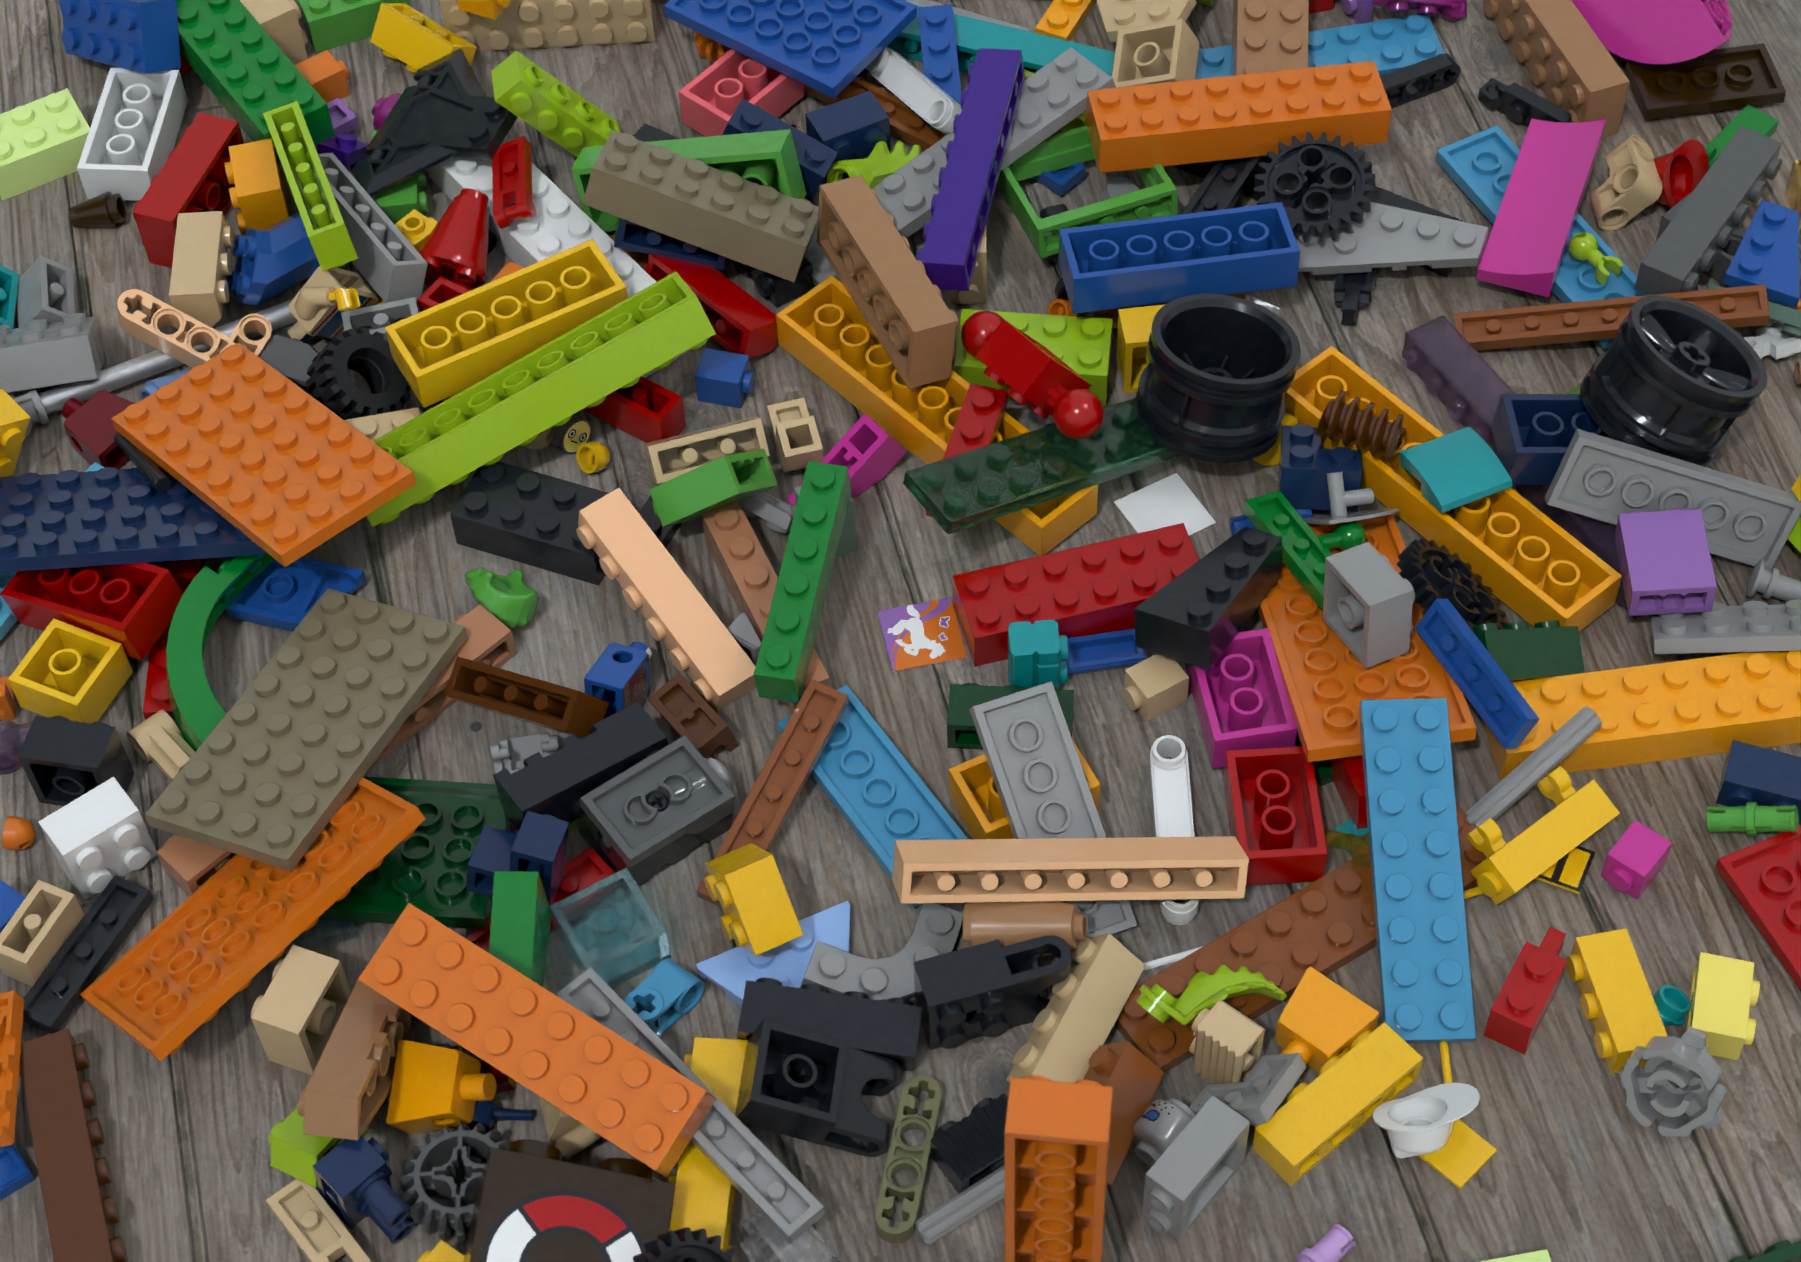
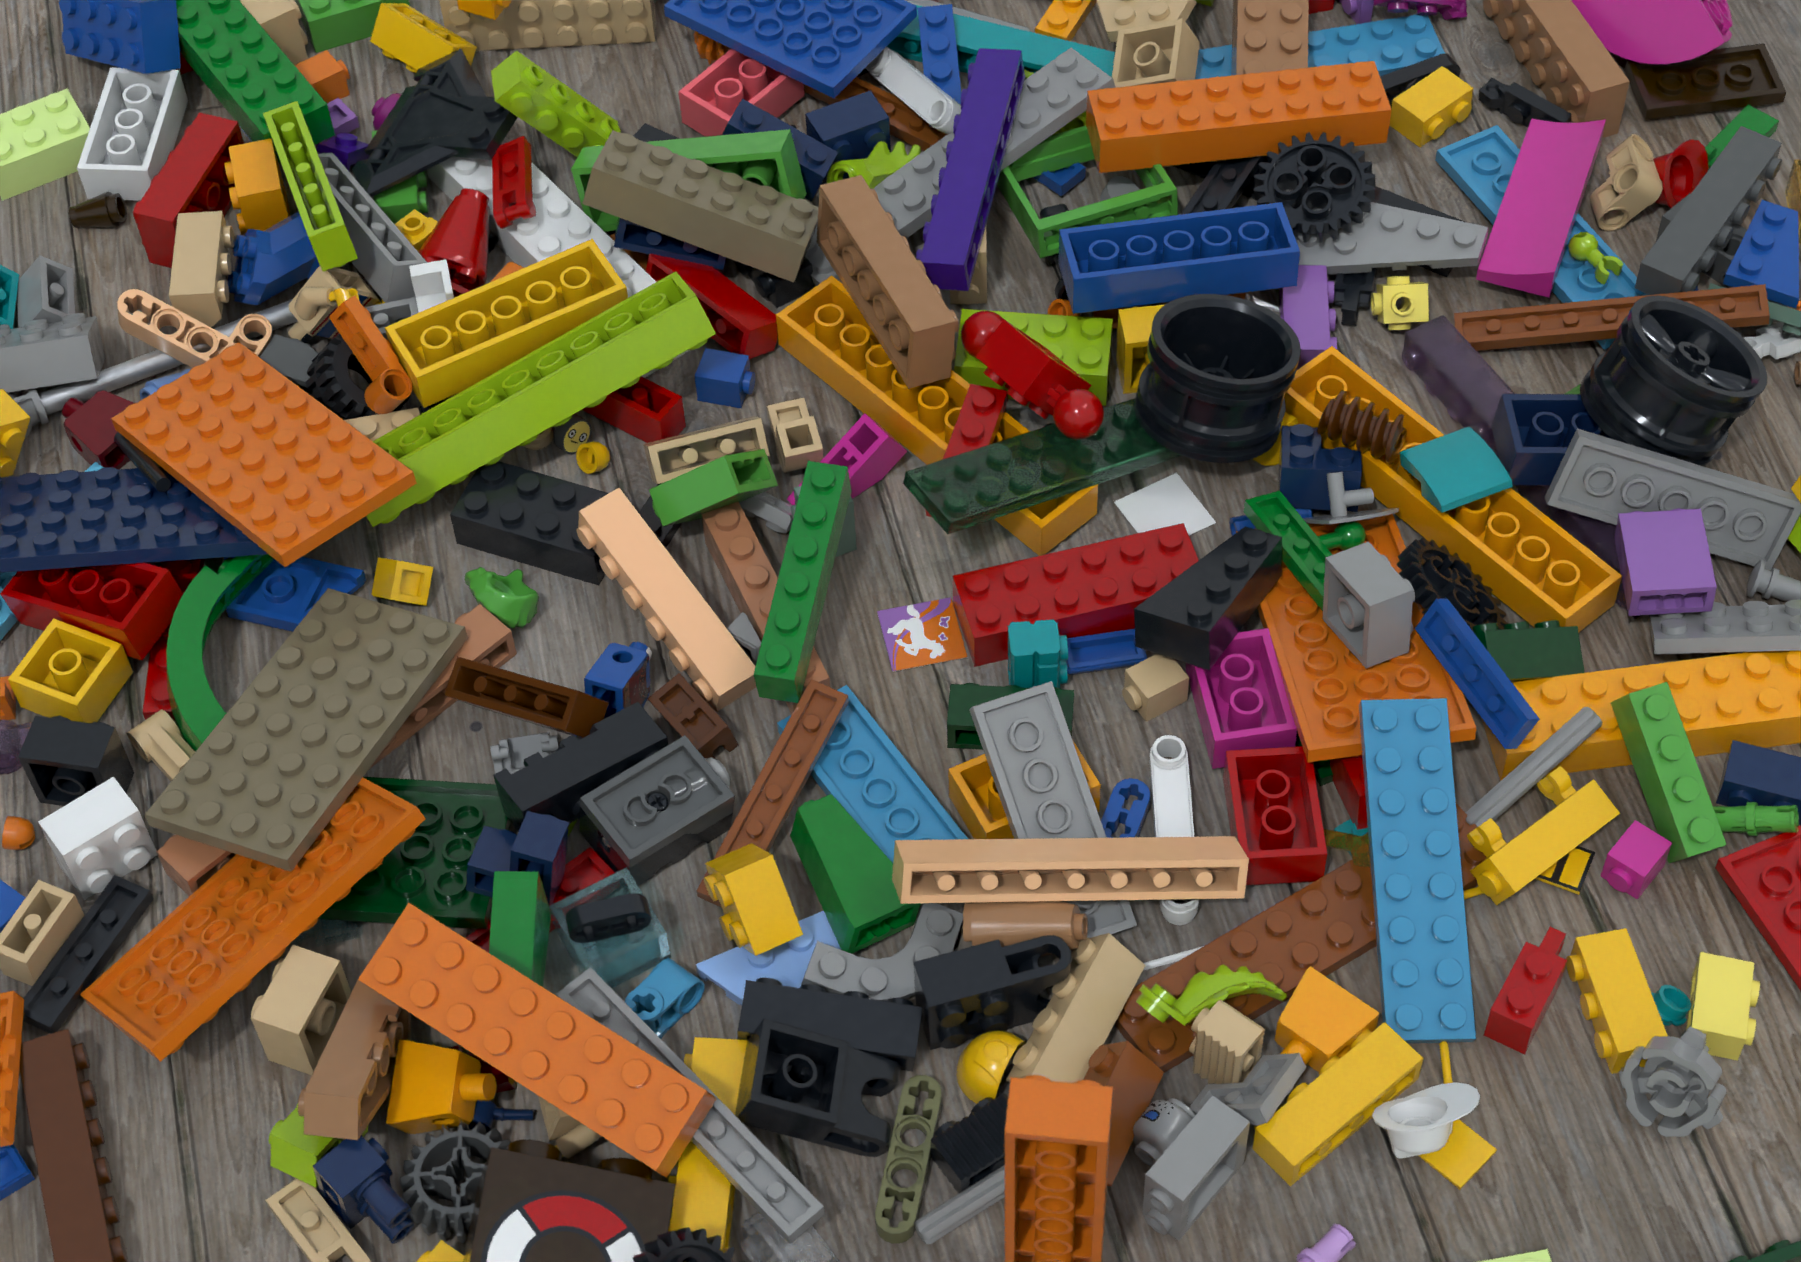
none -> orange plate [329,296,412,414]
none -> yellow panel [371,557,433,606]
none -> white panel [409,259,454,313]
none -> black beam [565,893,652,943]
none -> green slope [790,794,921,954]
none -> yellow helmet [956,1031,1026,1104]
none -> blue beam [1101,778,1150,838]
none -> medium lavender brick [1279,265,1337,371]
none -> light yellow brick [1371,276,1429,330]
none -> yellow brick [1389,66,1474,148]
none -> bright green brick [1611,682,1727,863]

